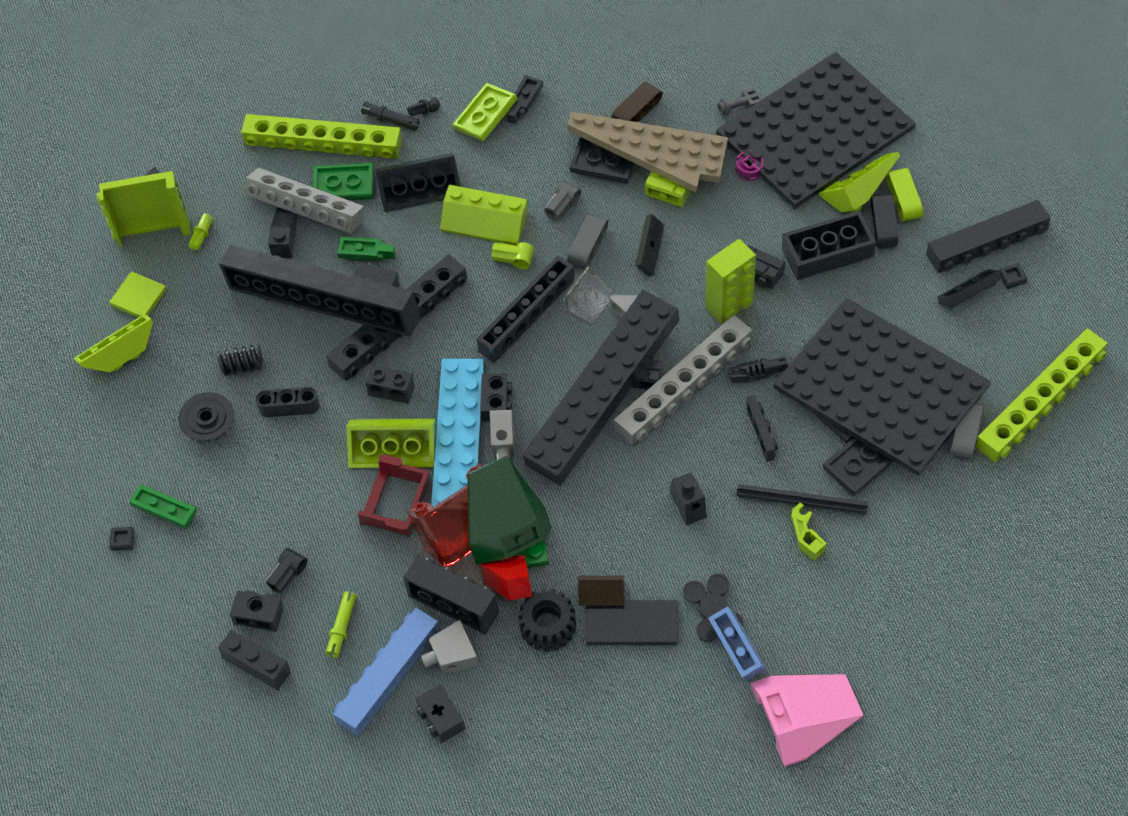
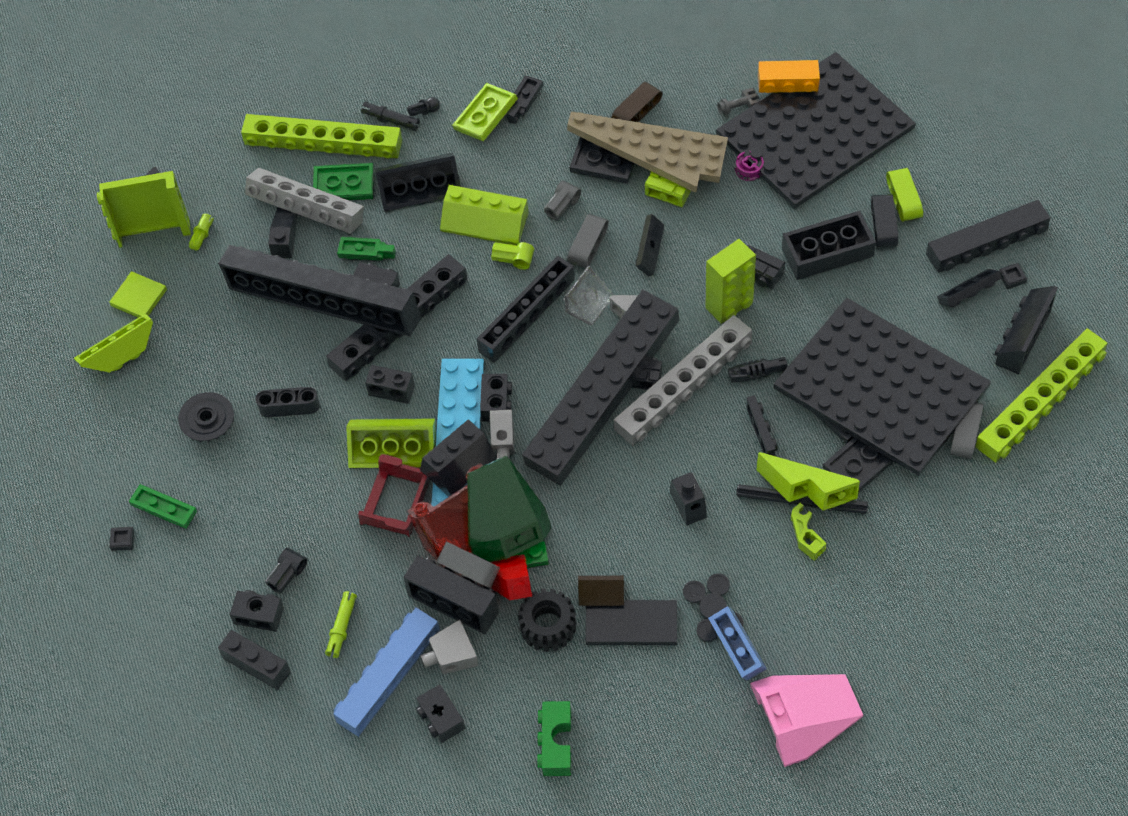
black piece [217,344,263,376] -> none
lime wedge [819,152,900,213] -> none
none -> black slope [420,419,497,499]
none -> dark grey beam [436,541,500,588]
none -> green arch [537,701,571,776]
none -> lime slope [756,452,860,510]
none -> light orange brick [758,60,820,93]
none -> black slope [994,286,1058,374]

